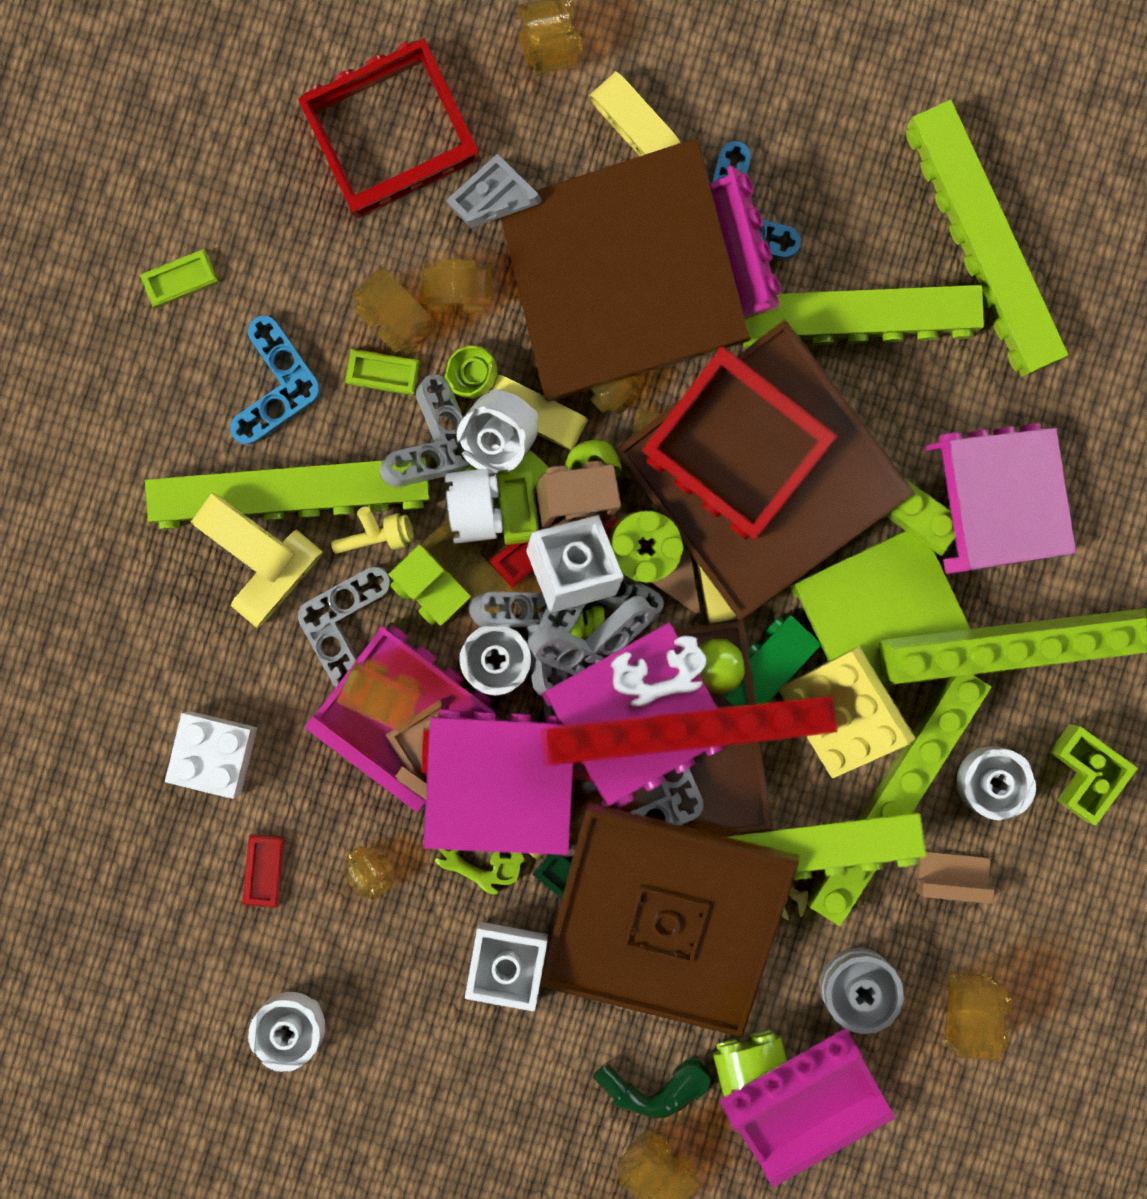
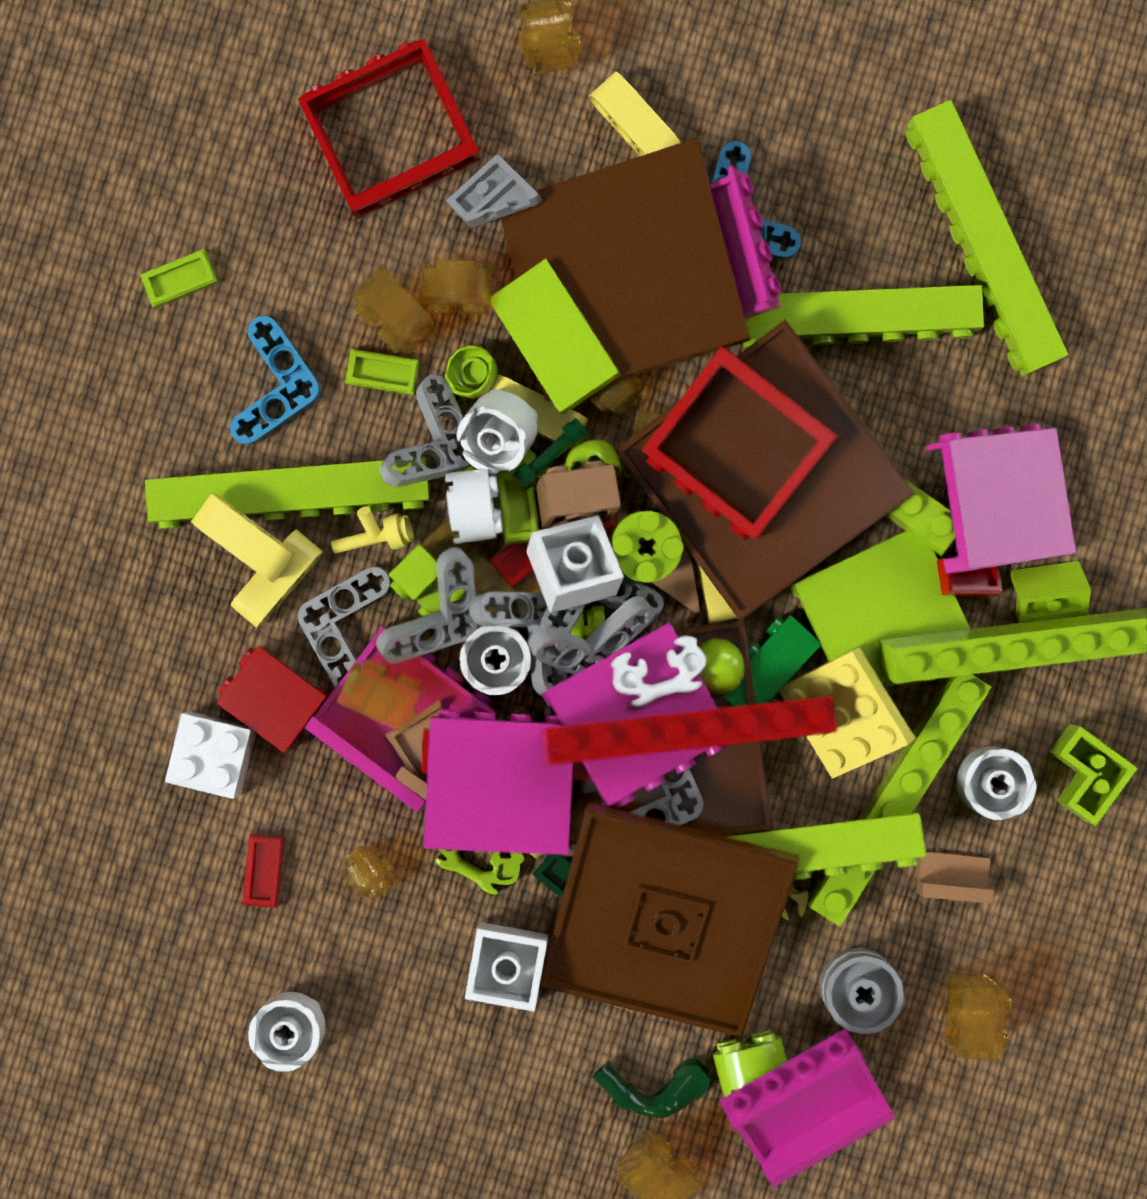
none -> red panel [216,646,330,753]
none -> light grey beam [376,548,478,664]
none -> lime tile [488,259,621,415]
none -> dark green bar [512,418,589,490]
none -> red tile [936,558,1003,597]
none -> lime panel [1010,561,1091,623]

